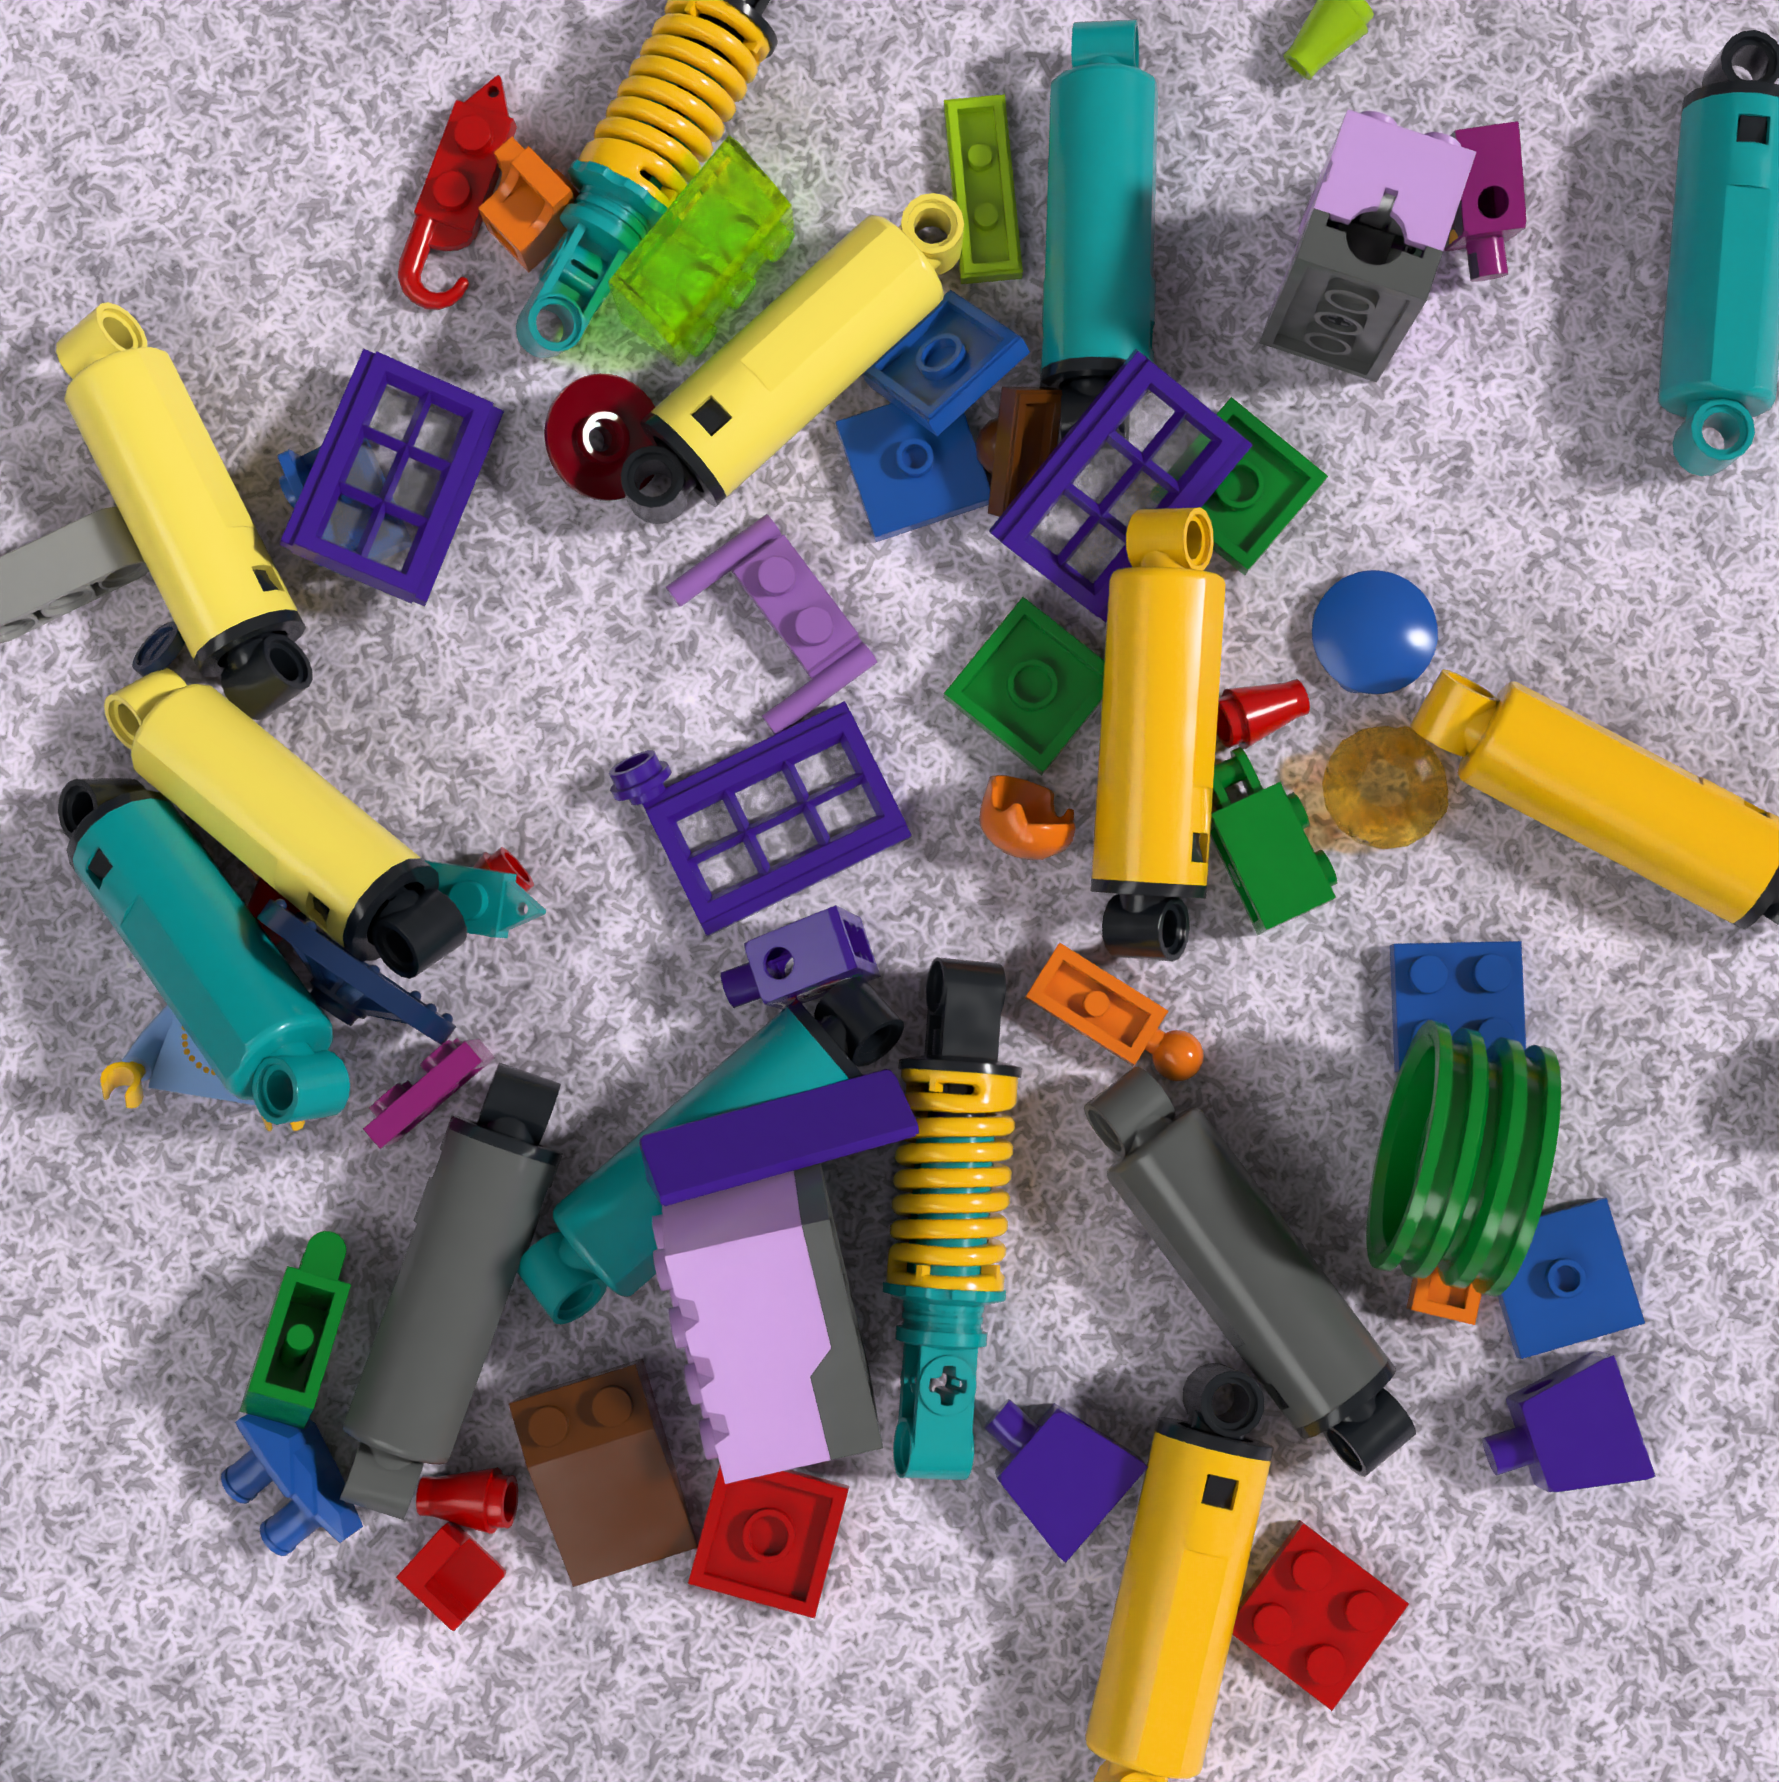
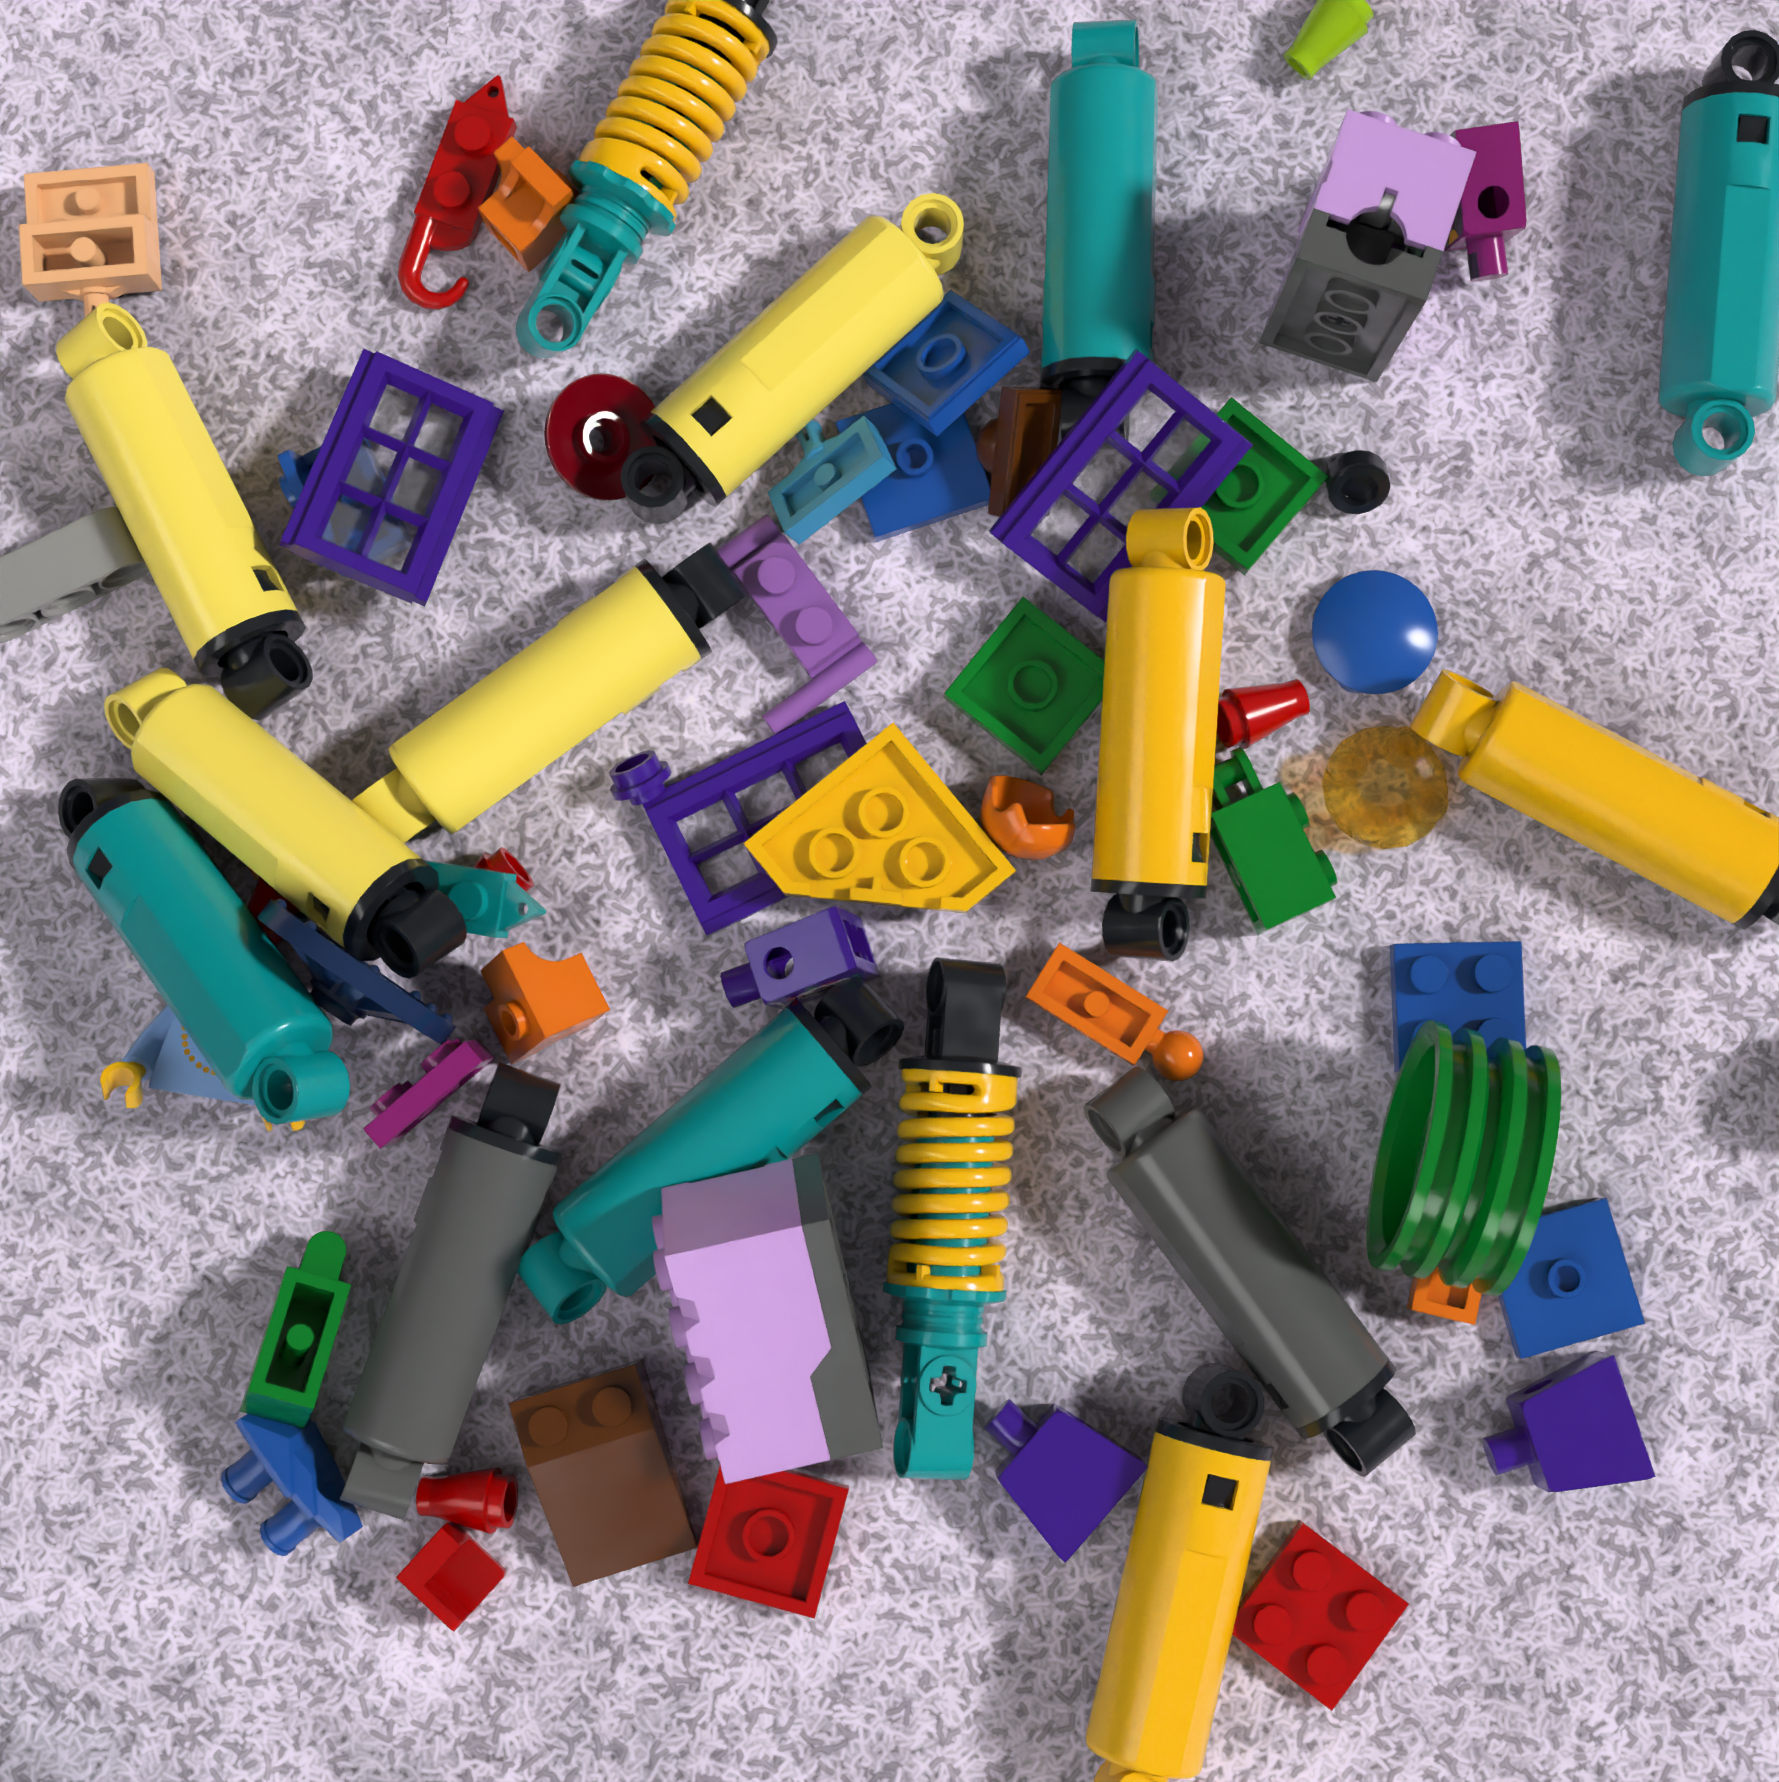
dark blue piece [132,621,185,677] -> none
clear neon green slope [608,135,795,367] -> none
dark purple slope [639,1069,919,1206] -> none
lime tile [943,94,1023,284] -> none
none -> light nougat plate [19,163,162,318]
none -> light yellow piece [351,542,748,844]
none -> orange brick [480,942,610,1065]
none -> yellow plate [744,722,1016,913]
none -> dark azure plate [768,416,897,545]
none -> black tile [1325,450,1391,514]

